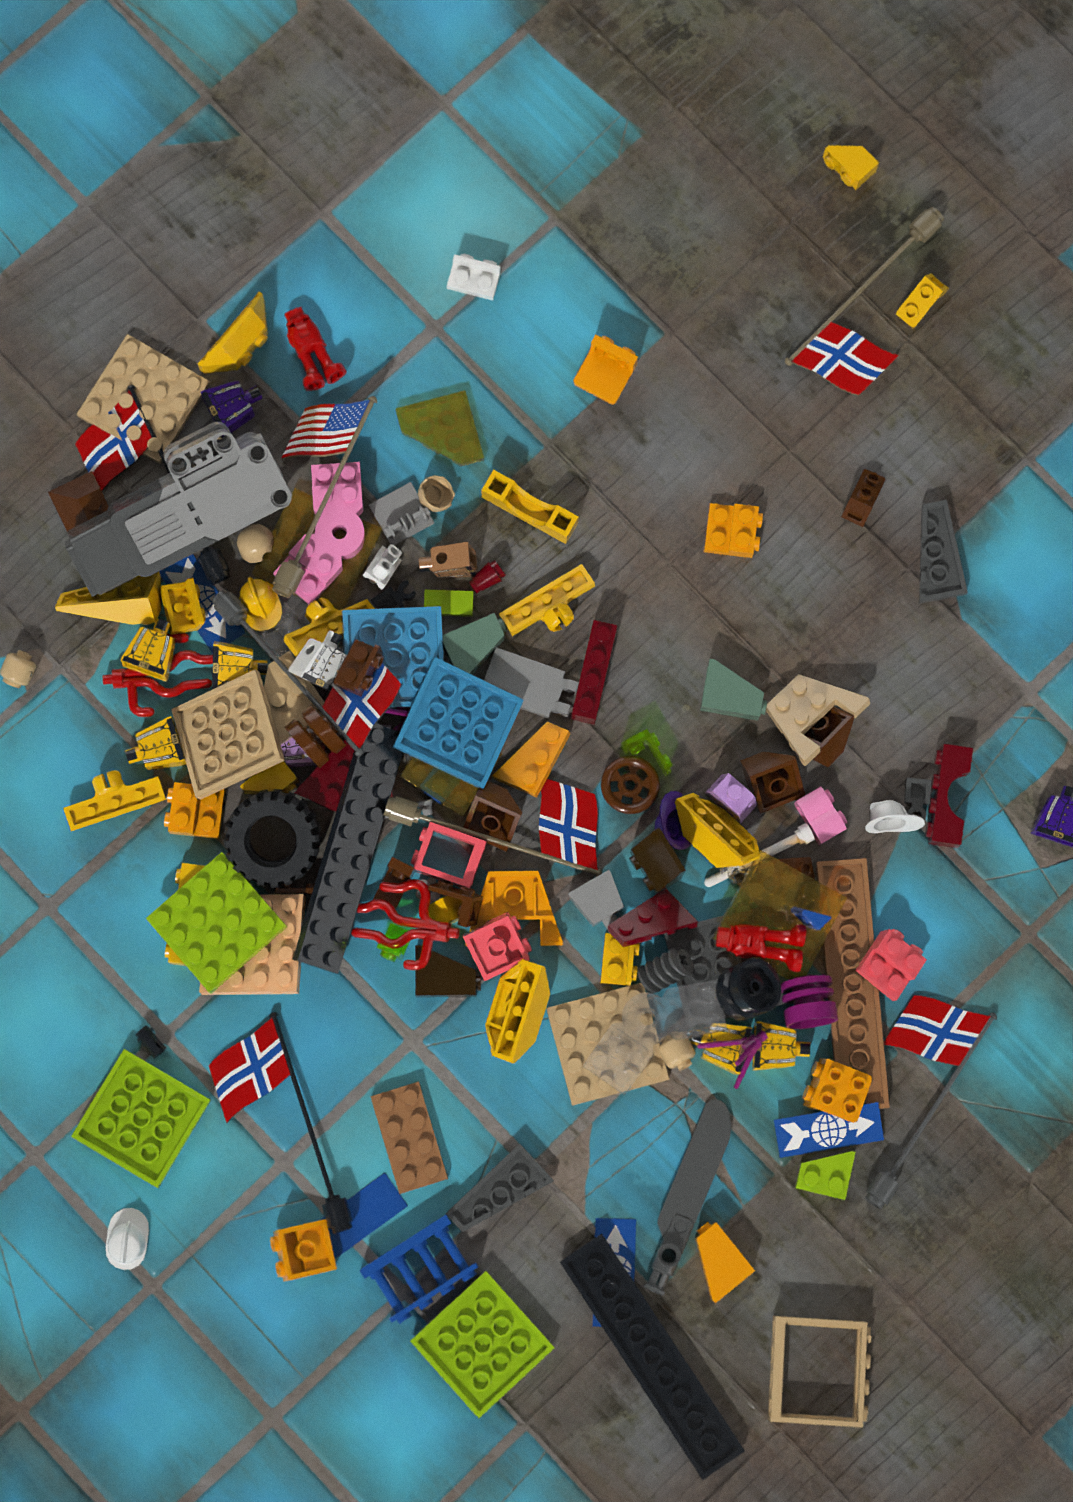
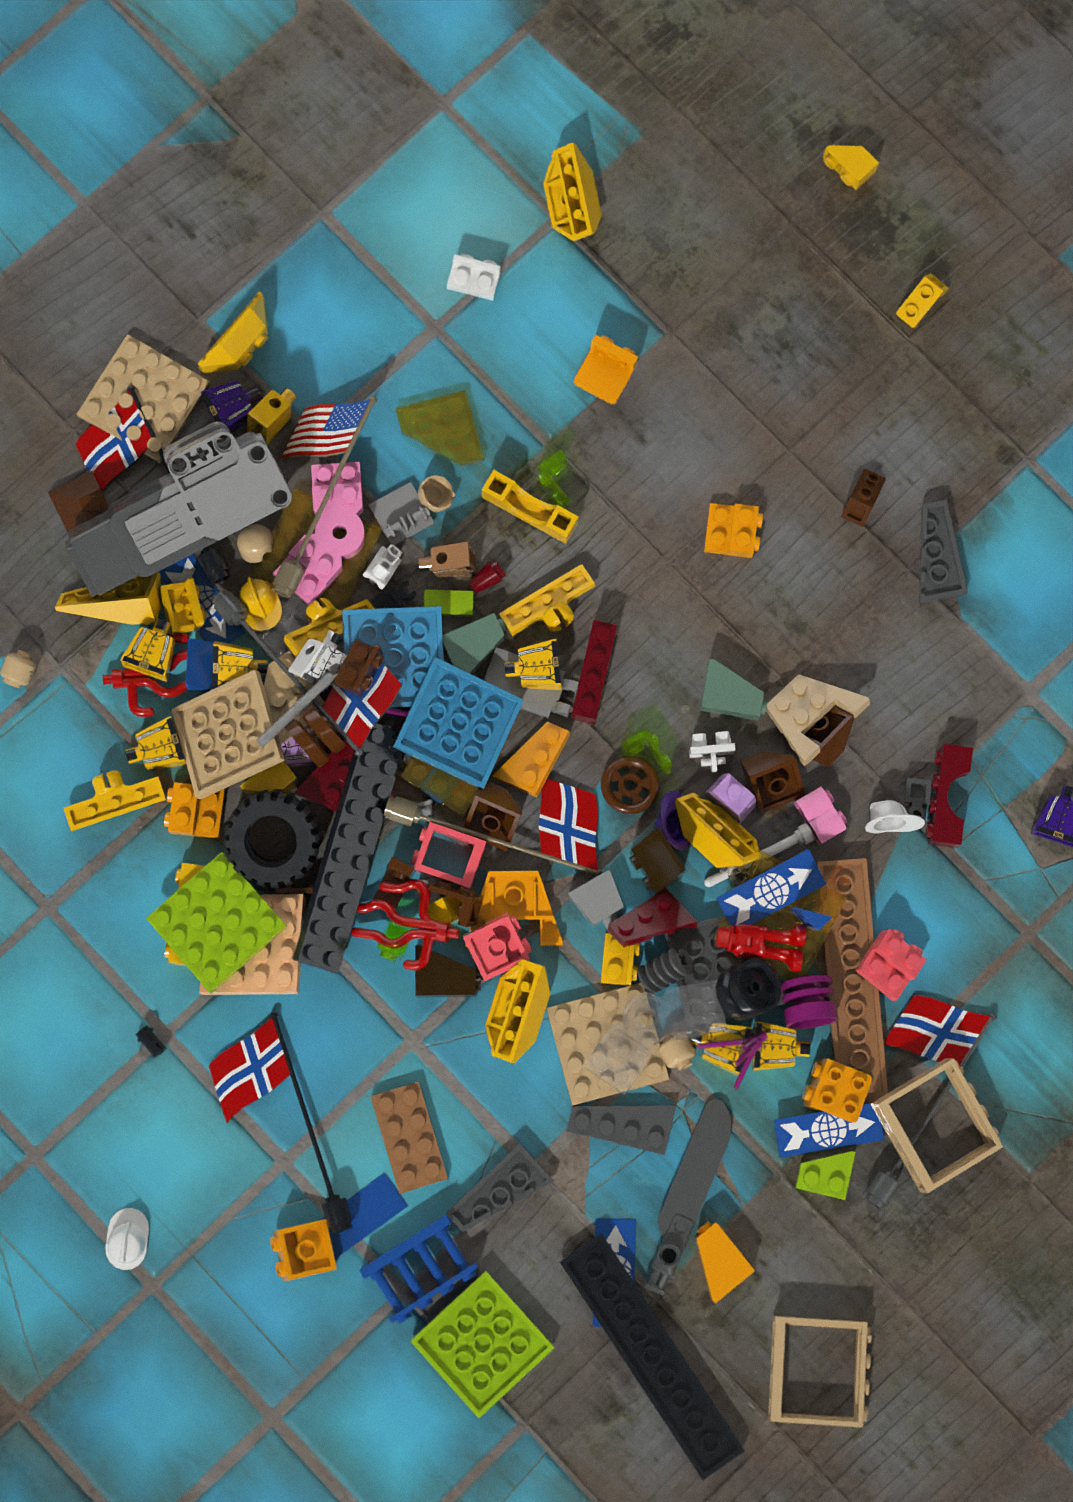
lime plate [71,1049,211,1188] -> none
red piece [284,307,347,391] -> none
flag [785,207,944,396] -> none
none -> blue slope [186,639,214,691]
none -> yellow torso [247,388,296,445]
none -> light grey bar [256,672,335,747]
none -> yellow torso [504,639,562,690]
none -> clear neon green bracket [537,450,571,510]
none -> yellow wedge [543,142,602,242]
none -> dark grey wing [566,1105,676,1155]
none -> white hips [689,731,735,772]
none -> blue sticker [717,849,826,926]
none -> tan window [871,1058,1003,1193]

